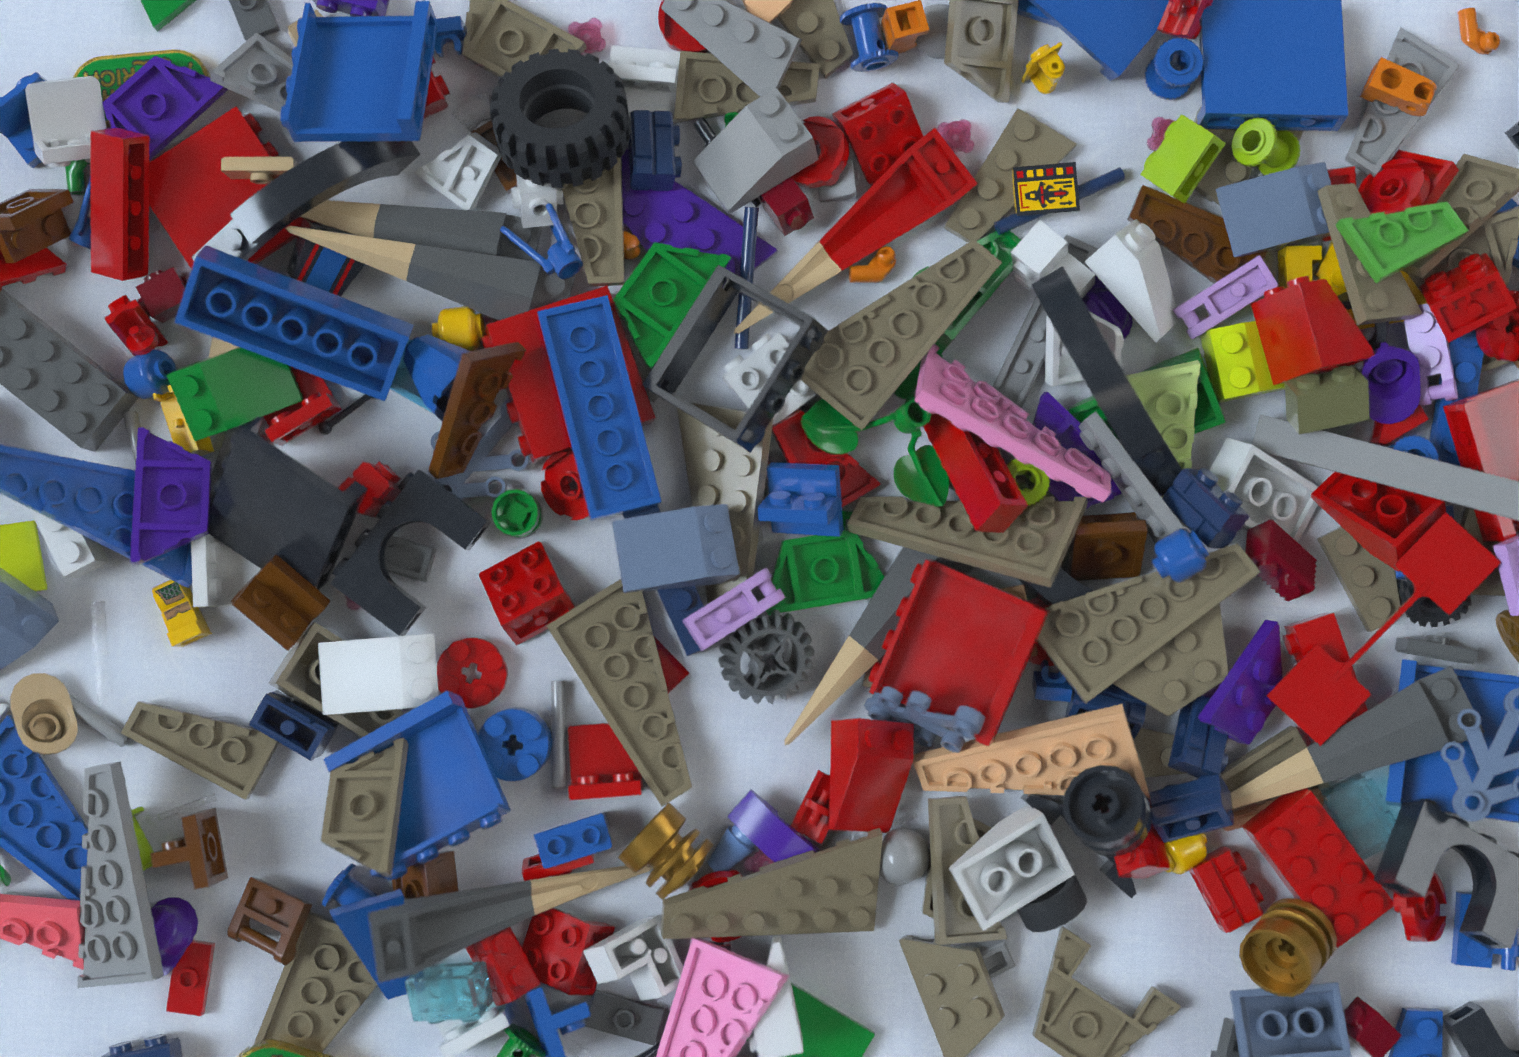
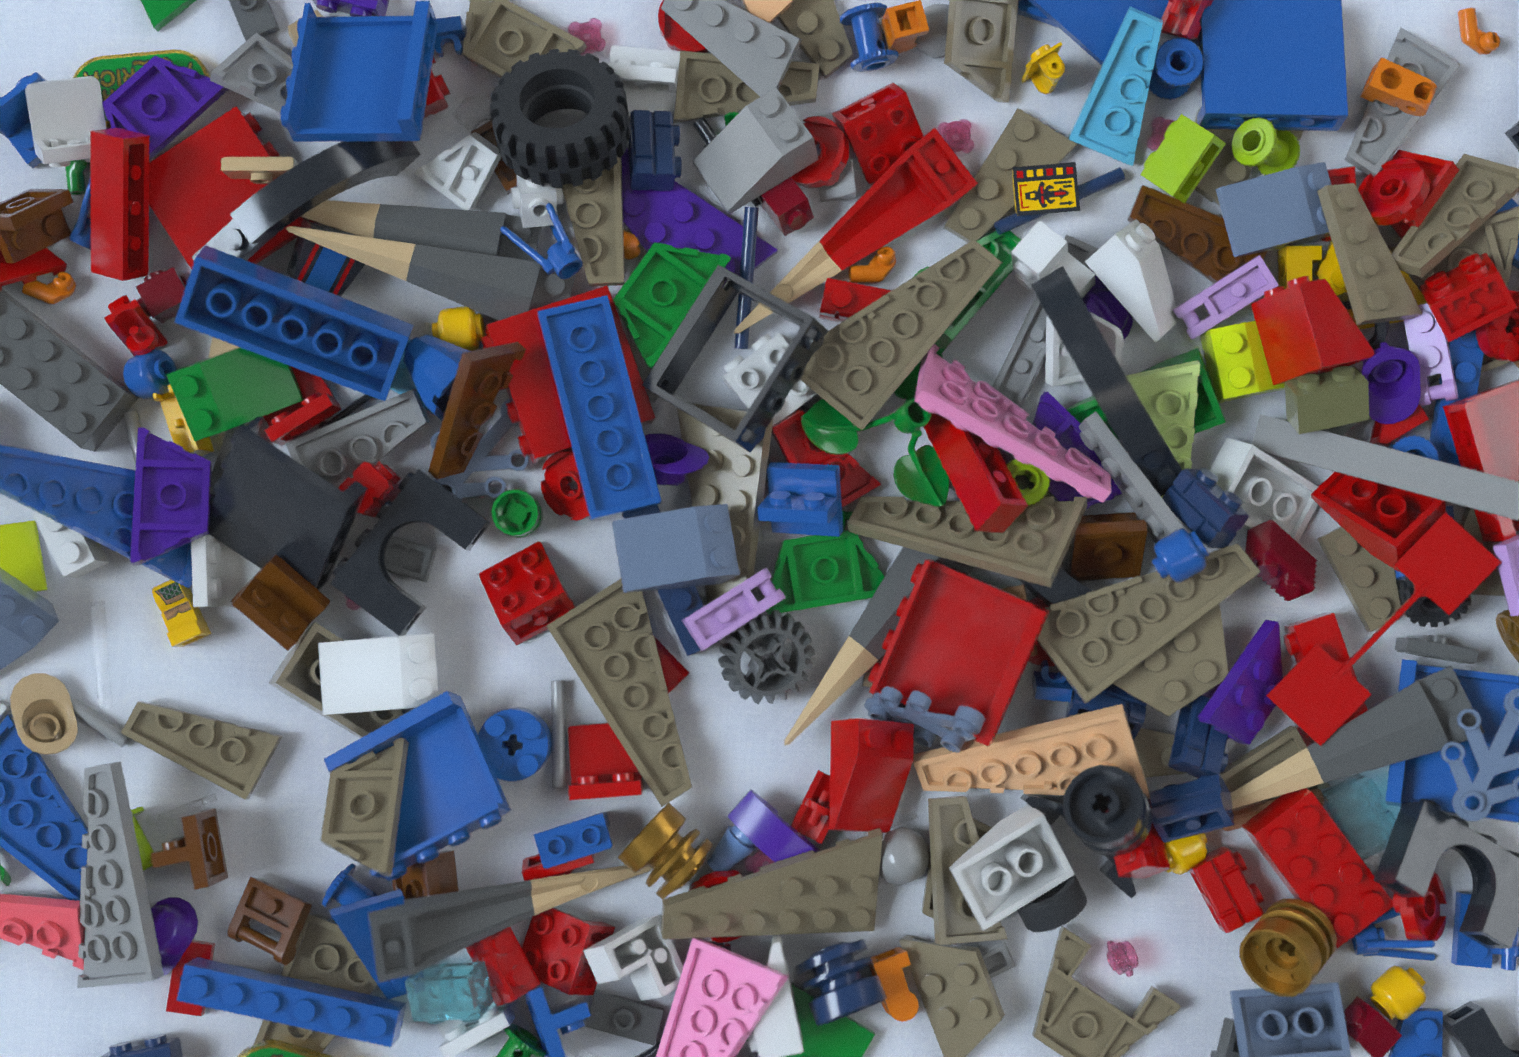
dark blue brick [249,690,338,761] -> none
red plate [436,638,508,709] -> none
bright green wing [1335,202,1468,284] -> none
none -> orange arm [22,272,76,304]
none -> blue brick [176,957,407,1047]
none -> light grey wing [285,389,430,488]
none -> dark purple piece [644,433,709,486]
none -> dark blue wheel [795,939,887,1027]
none -> red brick [819,278,892,322]
none -> orange leg [869,947,919,1022]
none -> medium azure wing [1069,6,1163,166]
none -> clear pink plate [1107,940,1139,977]
none -> blue plant [1352,909,1436,961]
none -> yellow head [1370,966,1426,1020]

